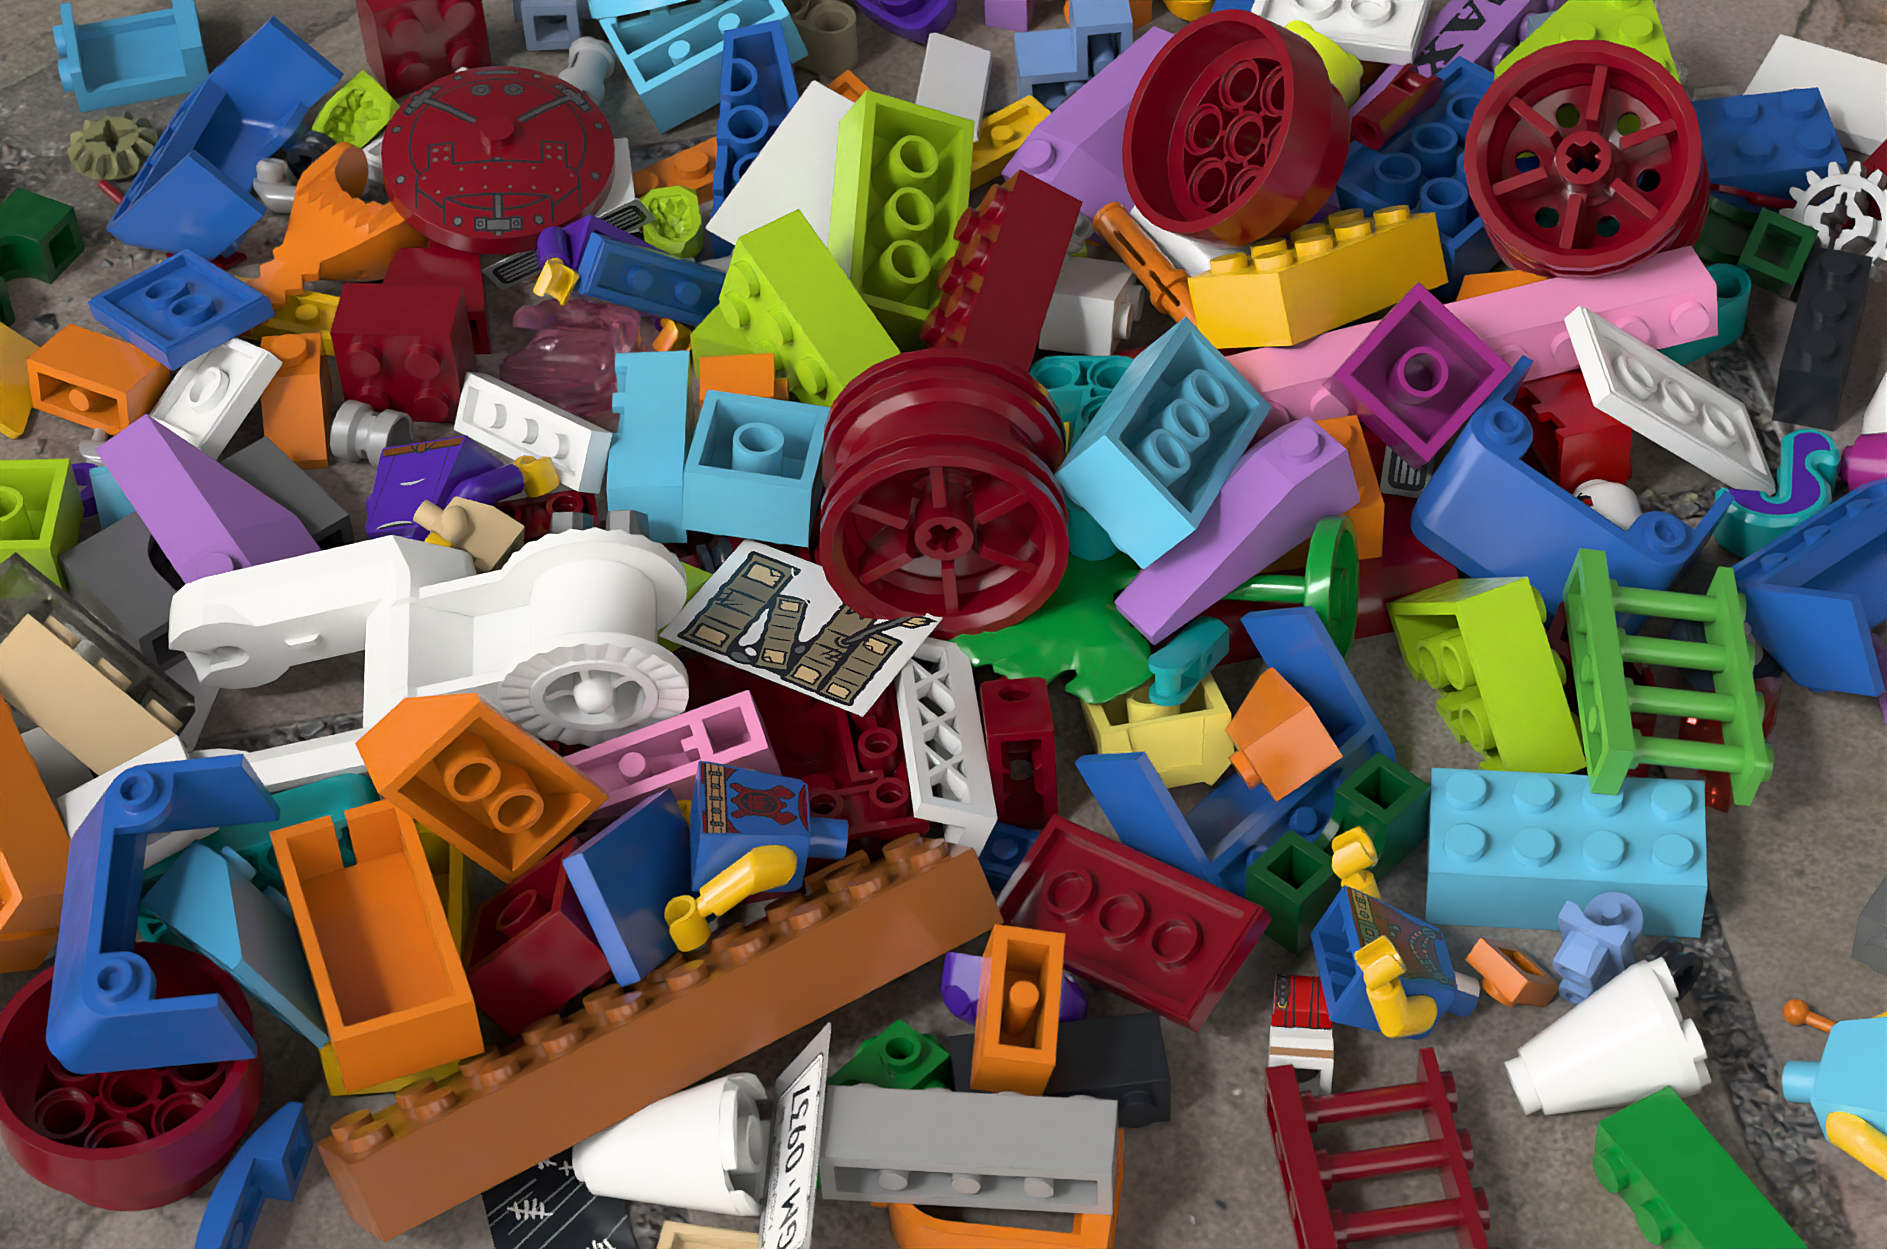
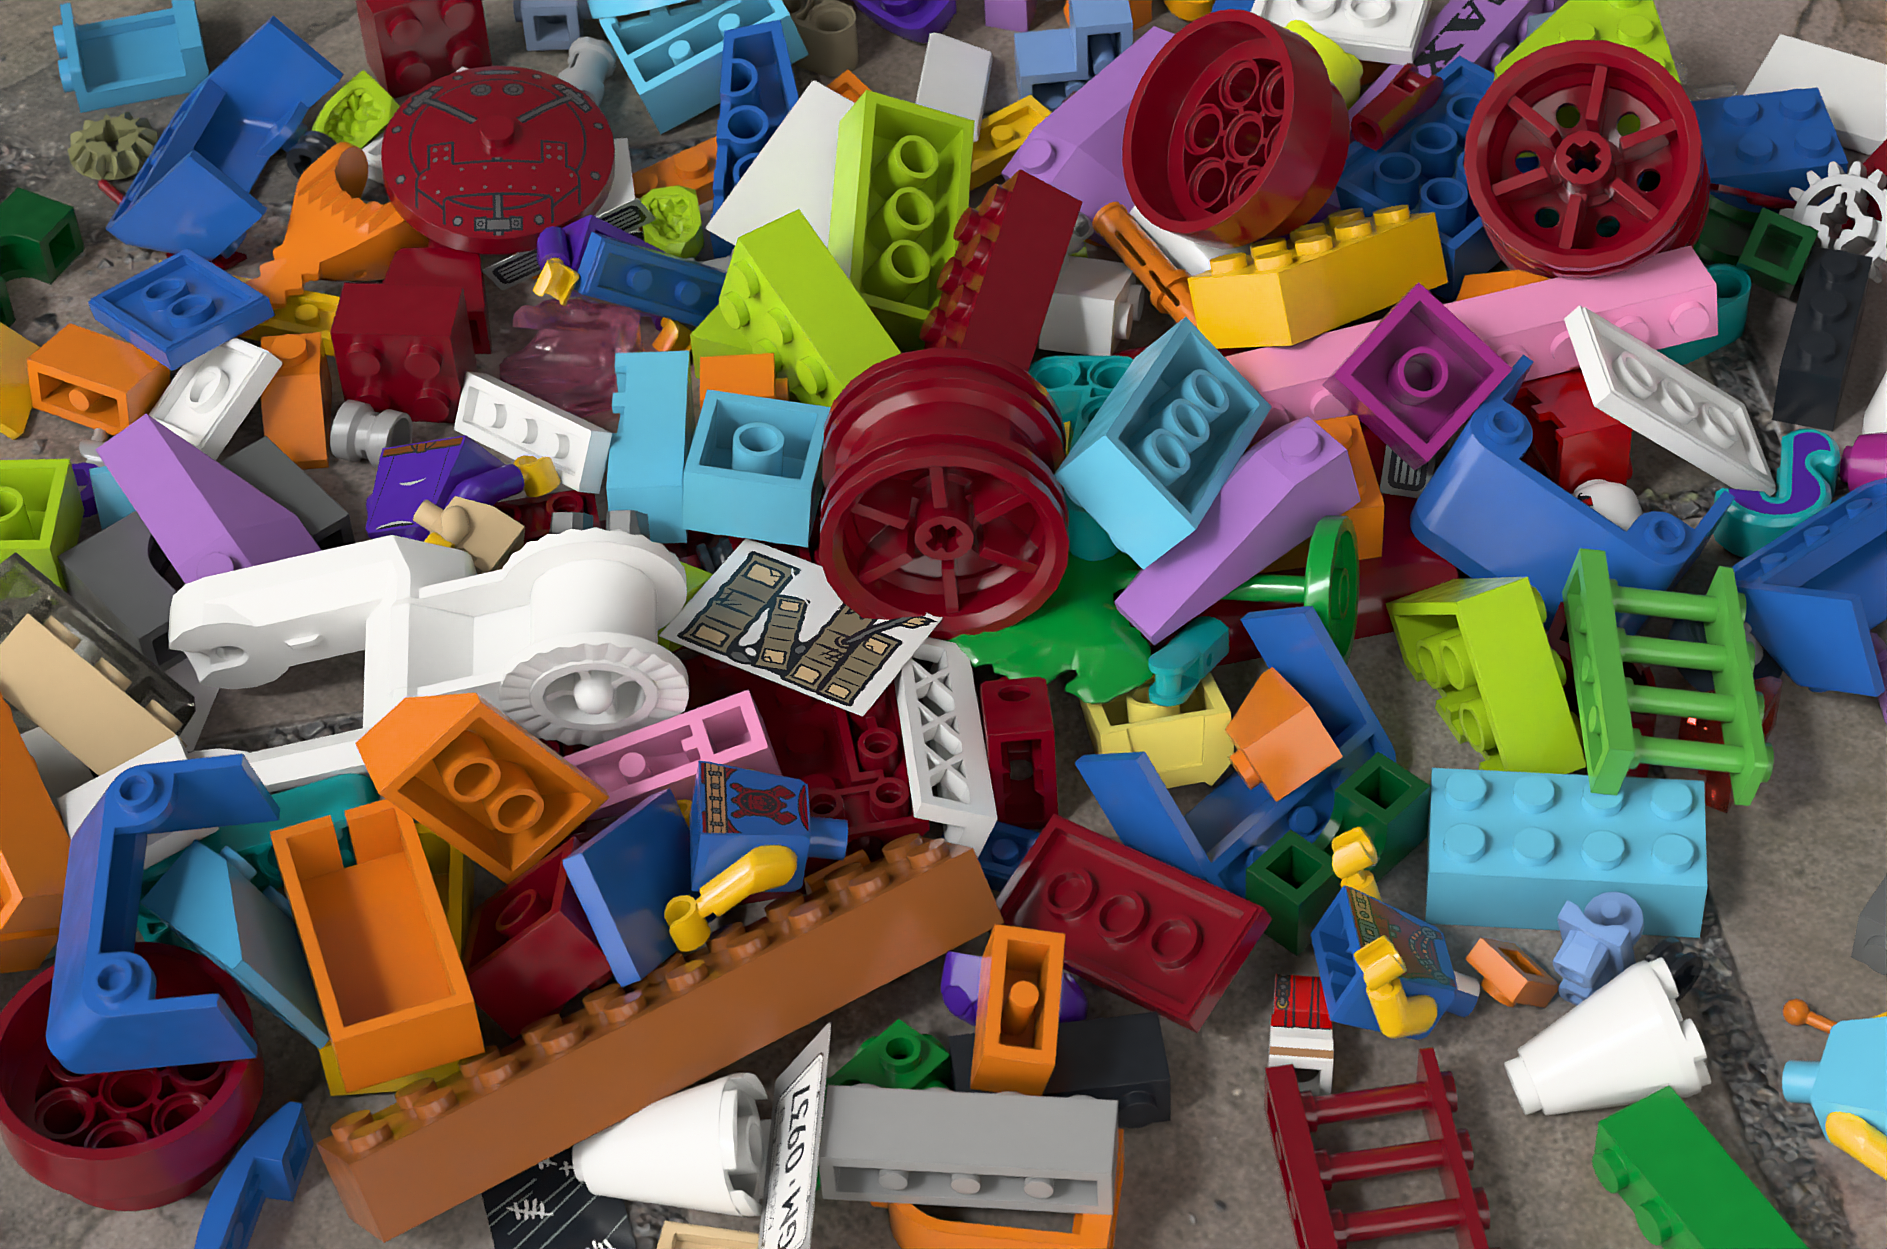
light grey arm [253,158,296,214] -> none

